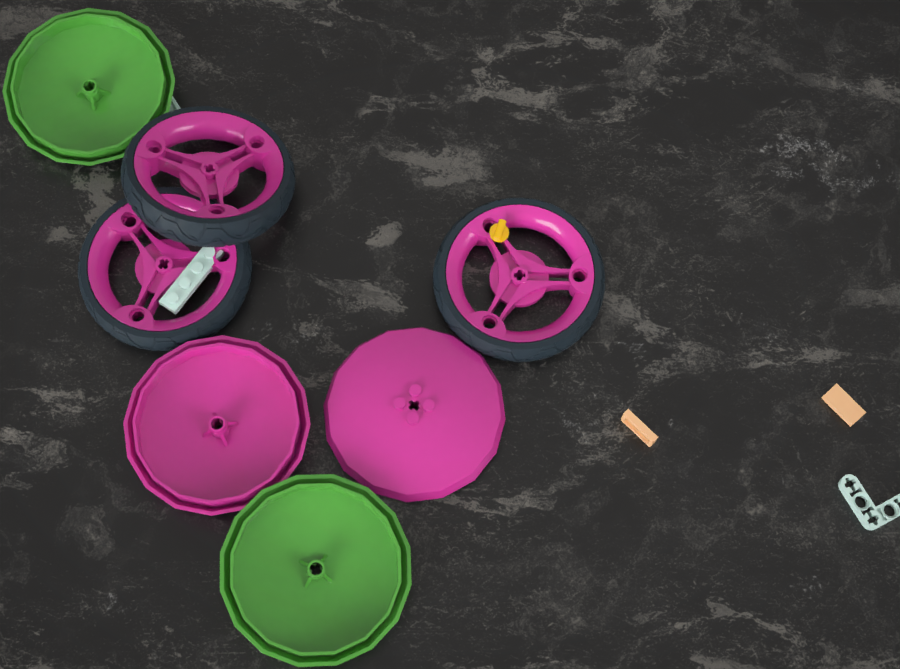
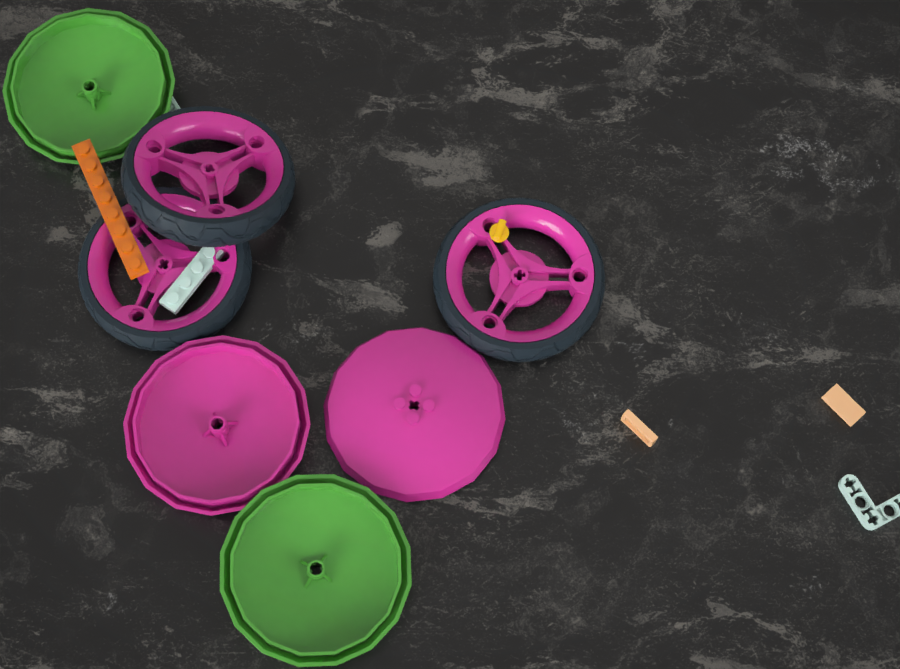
none -> orange plate [71,139,150,280]

